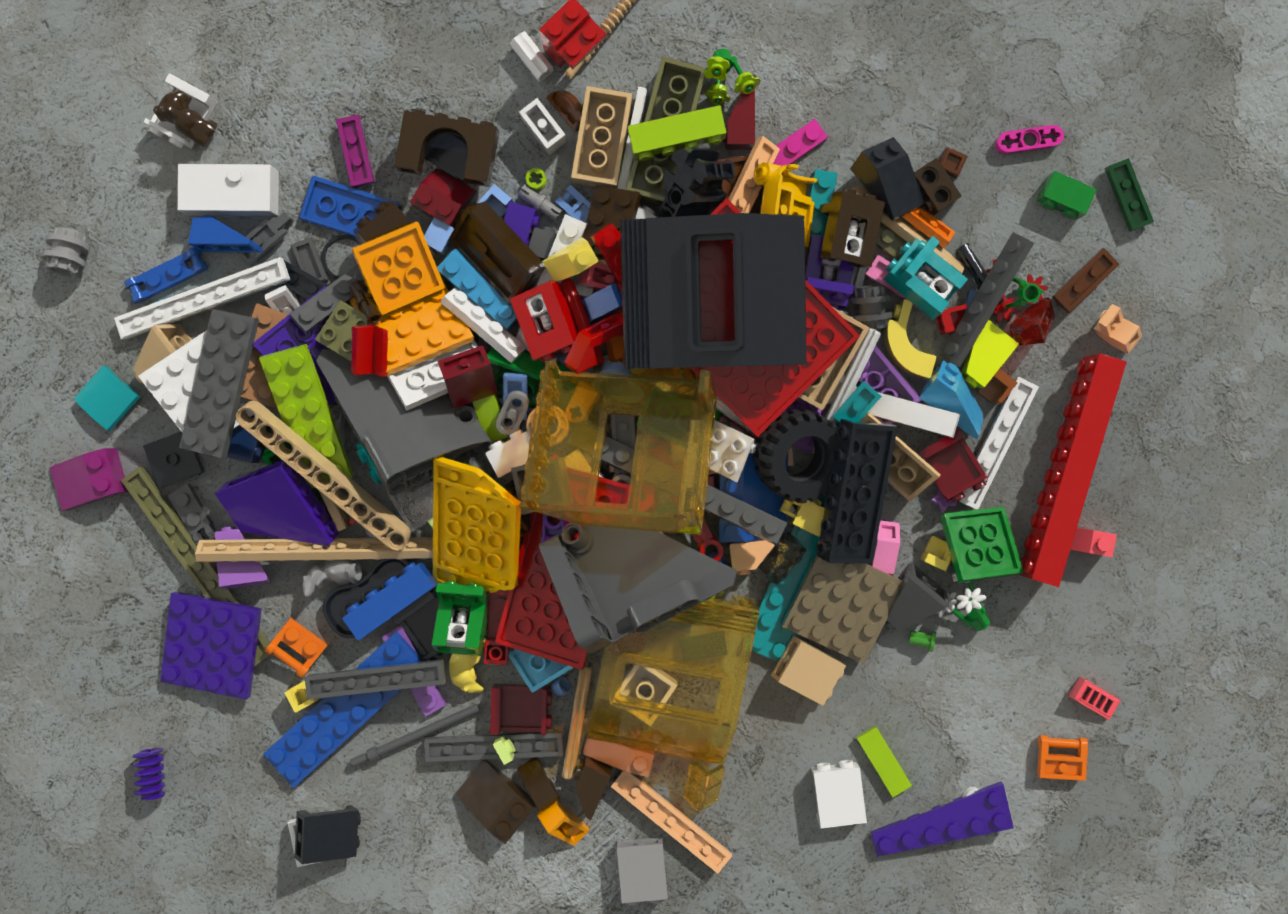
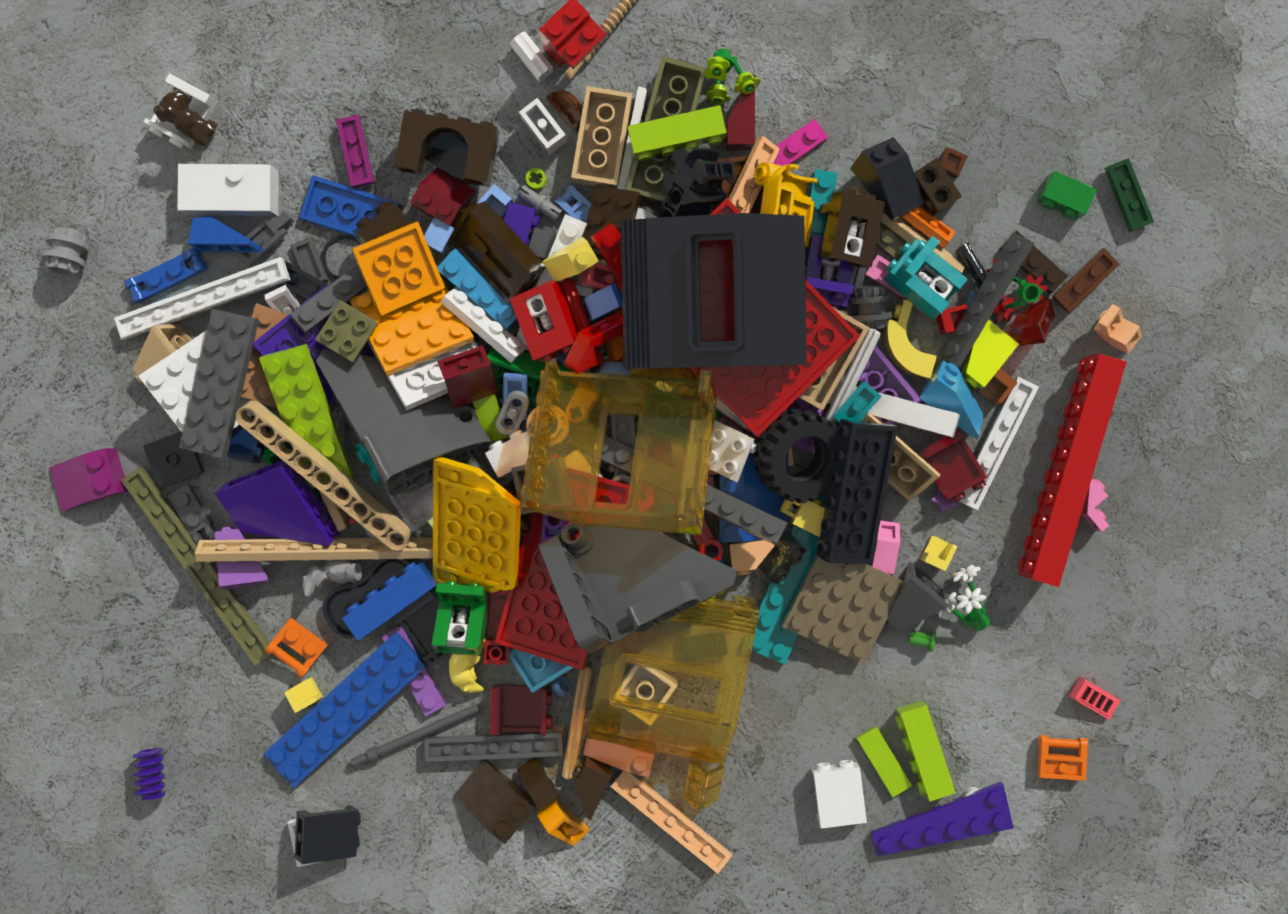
teal slope [74,365,140,431] -> none
dark purple plate [160,591,262,699] -> none
dark grey plate [304,659,446,700] -> none
dark brown pin [349,280,382,324] -> none
red panel [351,325,388,377] -> none
yellowish green plate [493,735,515,765] -> none
light grey brick [617,837,668,906] -> none
tan brick [771,635,846,706] -> none
green plate [940,507,1024,583] -> none
dark pink beam [995,125,1064,155] -> none
coral slope [1070,527,1117,557] -> none
none -> lime brick [895,701,956,802]
none -> dark brown plate [999,230,1068,294]
none -> bright pink slope [1081,478,1109,532]

